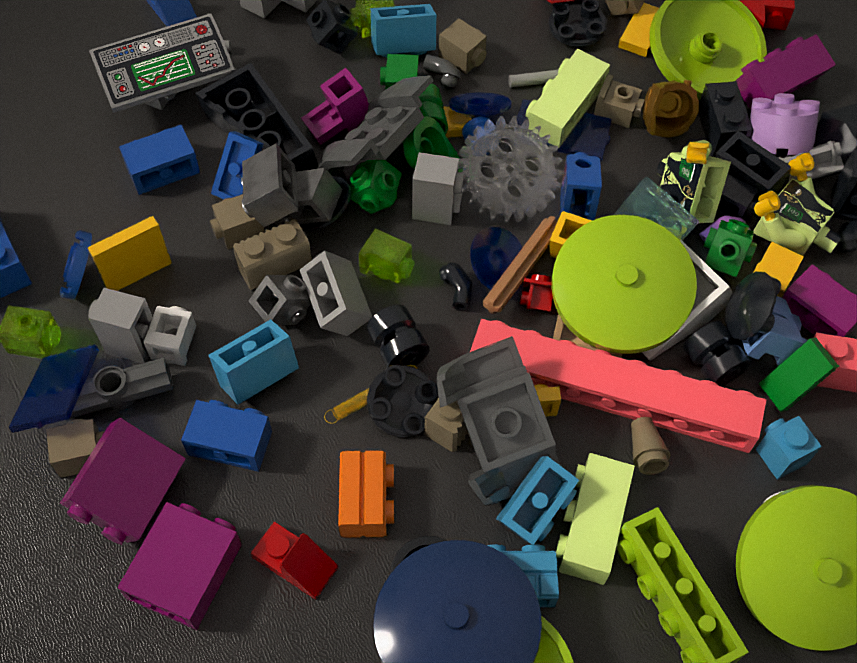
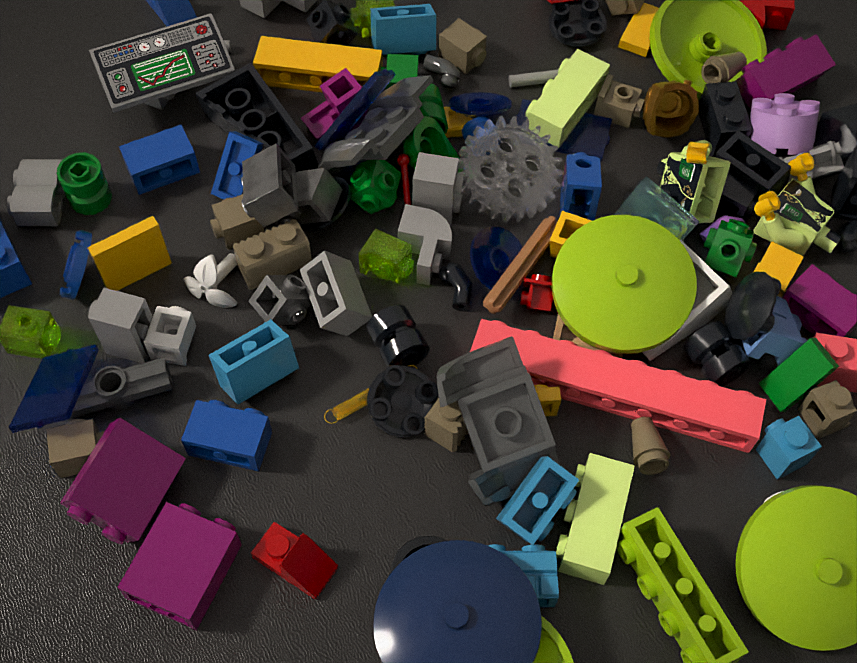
orange brick [338,451,394,538] -> none
none -> light grey brick [6,159,66,226]
none -> green wheel [57,152,112,215]
none -> white plant [183,253,237,308]
none -> yellow brick [253,36,383,99]
none -> clear blue piece [315,68,396,150]
none -> red hinge [397,154,411,205]
none -> light grey brick [398,204,452,286]
none -> dark tan cone [701,52,747,84]
none -> dark tan brick [798,380,857,440]

